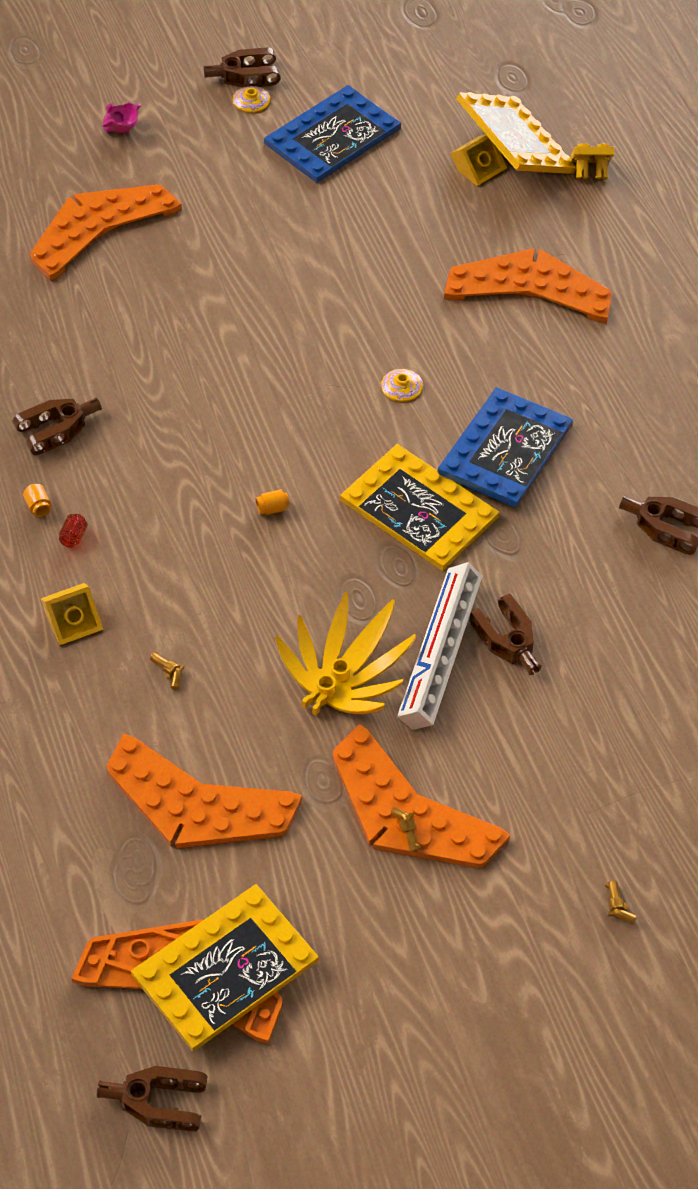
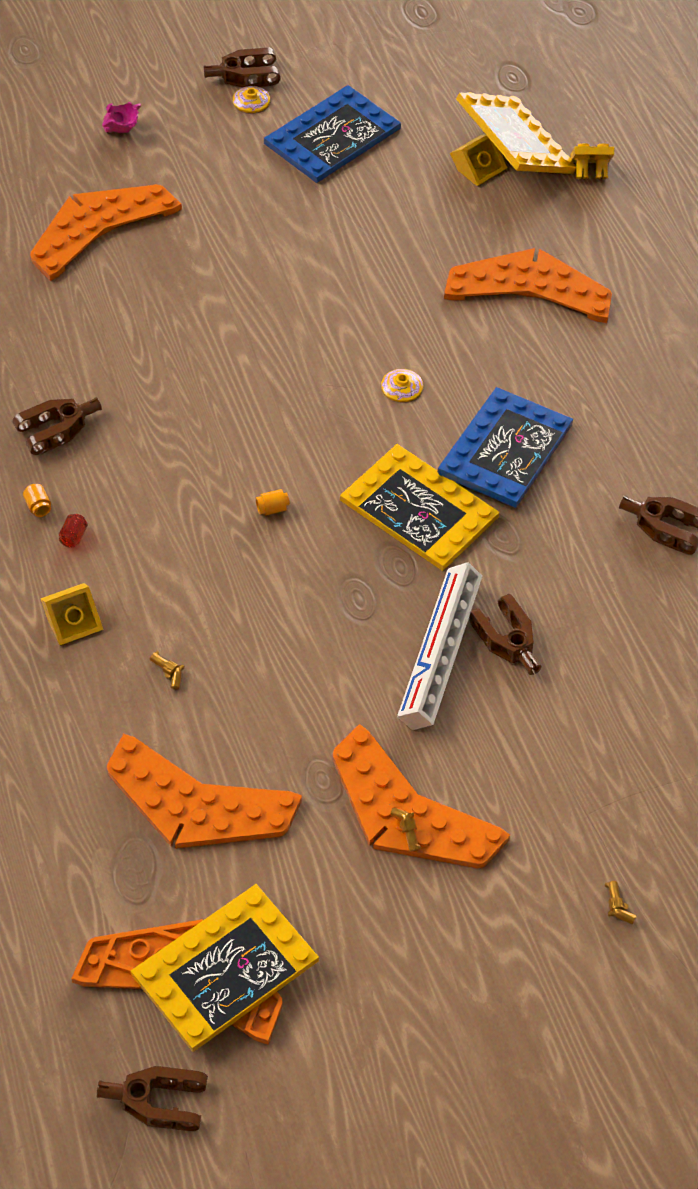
yellow plant [275,592,416,716] -> none

